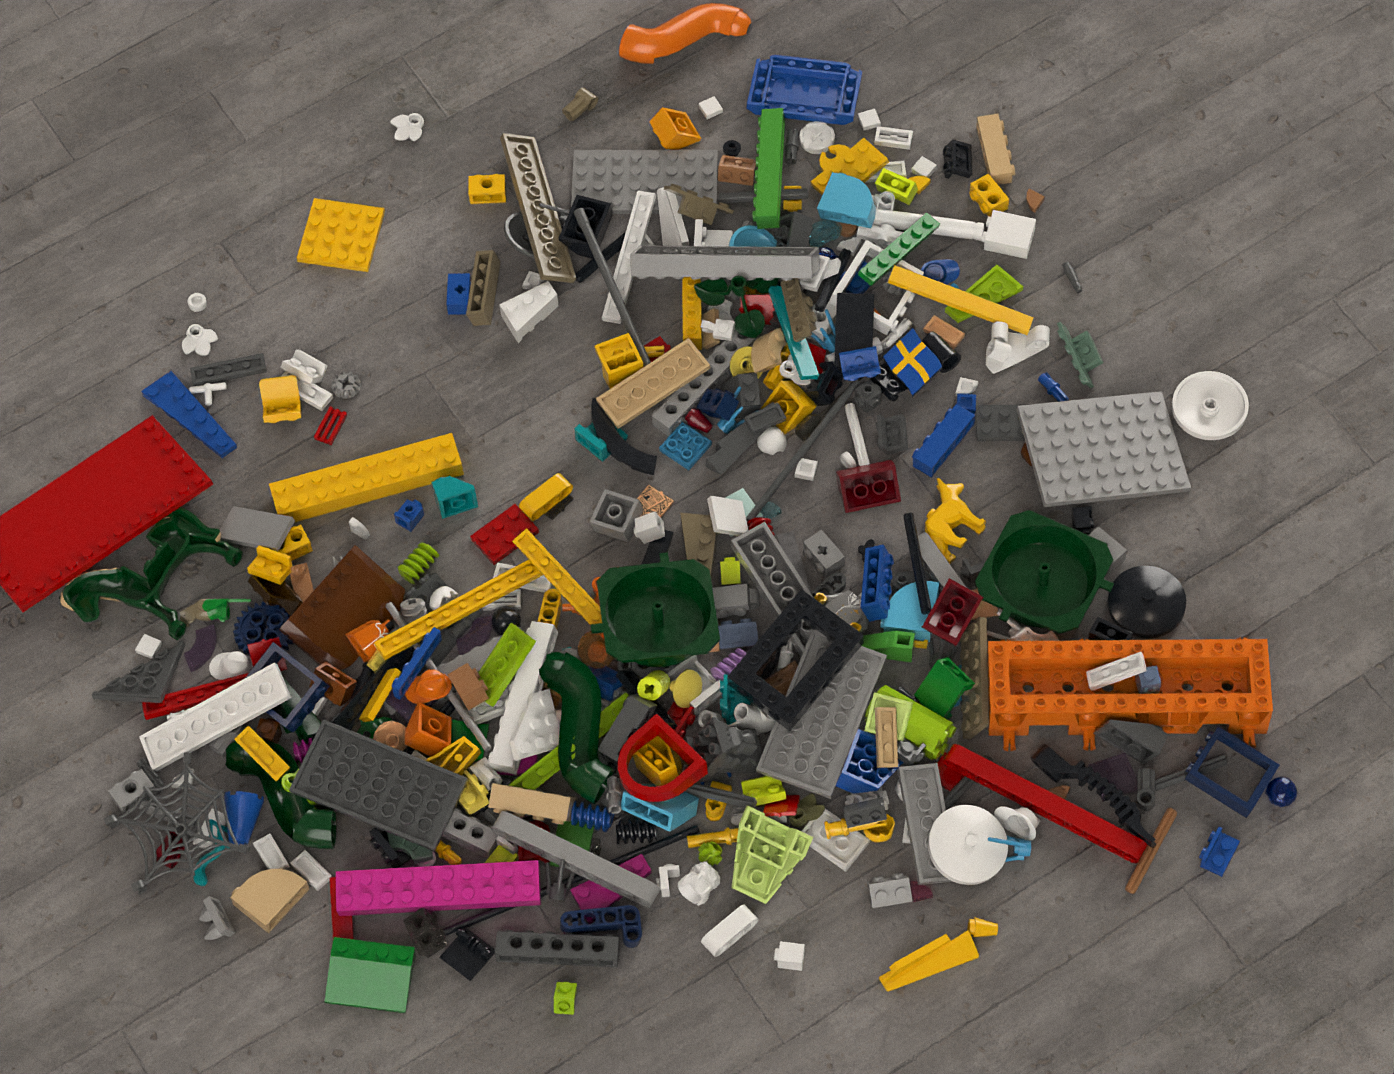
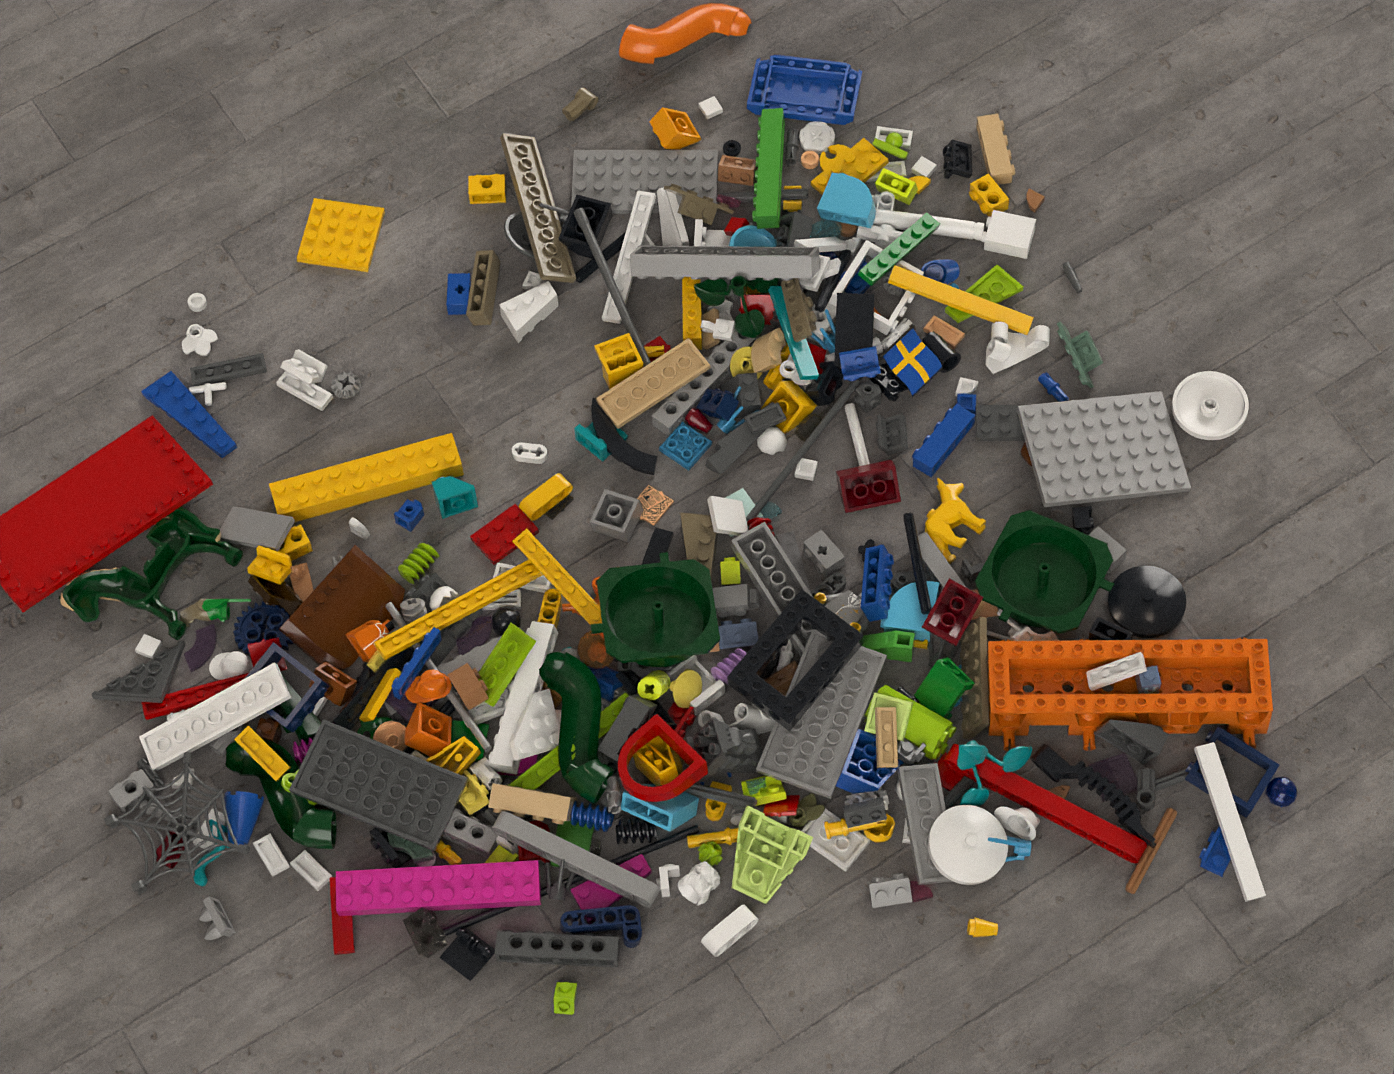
tan brick [230,869,310,933] -> none
yellow bracket [259,375,302,423] -> none
red tile [314,406,347,446] -> none
green slope [324,937,415,1013] -> none
white plate [390,113,424,141] -> none
white brick [633,512,665,544] -> none
teal bracket [720,674,751,725] -> none
white brick [774,941,805,971] -> none
white tile [840,451,856,469] -> none
white tile [858,109,881,131] -> none
yellow wedge [879,931,979,992] -> none
none -> white beam [512,442,548,464]
none -> clear pink tile [716,194,741,208]
none -> red tile [724,217,749,236]
none -> clear light blue tile [746,777,767,795]
none -> white tile [794,237,847,252]
none -> light nougat tile [801,151,819,169]
none -> lime tile [872,132,909,161]
none -> teal plant [957,740,1032,807]
none -> white tile [1194,742,1266,902]

